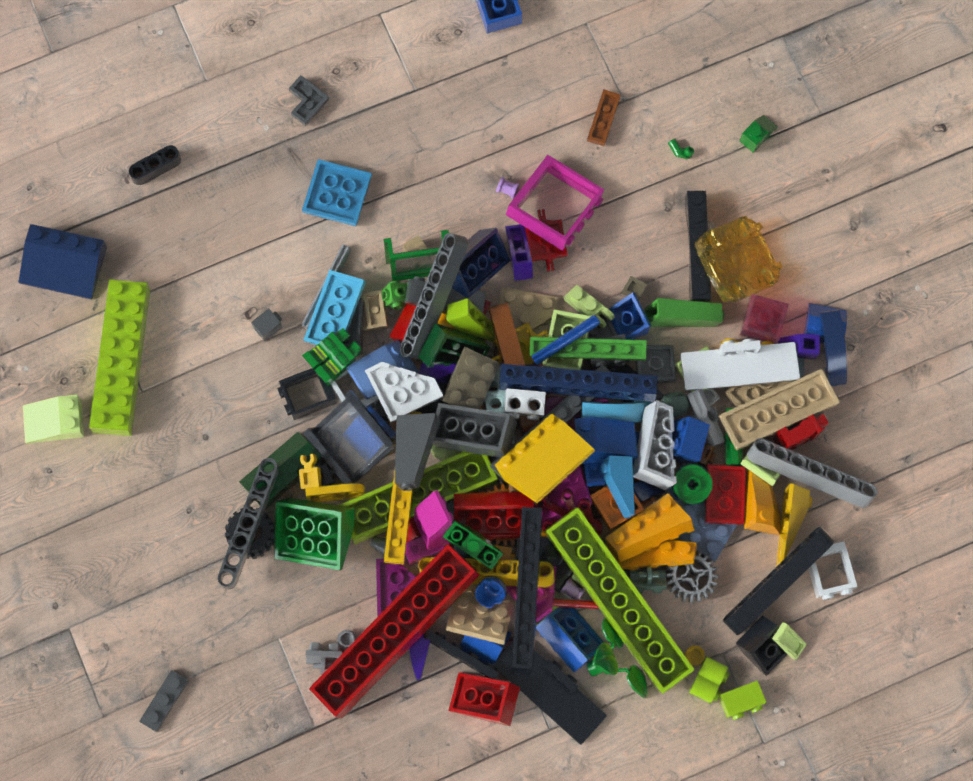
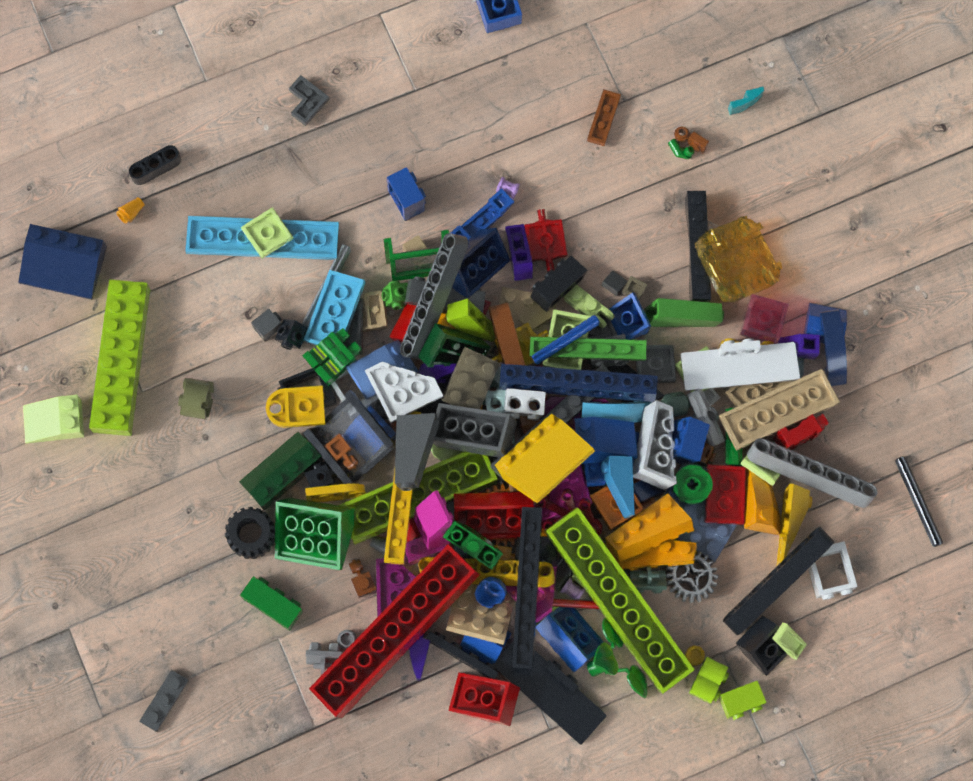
dark grey beam [217,458,279,590] -> none
yellow plate [299,454,322,489] -> none
dark azure plate [302,159,372,227] -> none
dark pink window [506,155,604,251] -> none
green slope [739,115,778,153] -> none
none -> light orange cone [116,197,145,224]
none -> olive brick [178,378,214,420]
none -> medium azure plate [185,216,339,260]
none -> green brick [240,576,303,631]
none -> yellowish green tile [241,207,294,259]
none -> yellow tile [266,385,326,428]
none -> black brick [275,319,308,350]
none -> dark orange plate [325,433,359,471]
none -> dark orange plate [349,559,377,598]
none -> blue brick [387,167,426,221]
none -> blue slope [450,188,514,239]
none -> black brick [530,255,588,312]
none -> dark grey slope [602,271,628,296]
none -> dark orange plate [674,126,709,154]
none -> teal slope [728,86,764,115]
none -> black axle [895,456,943,547]

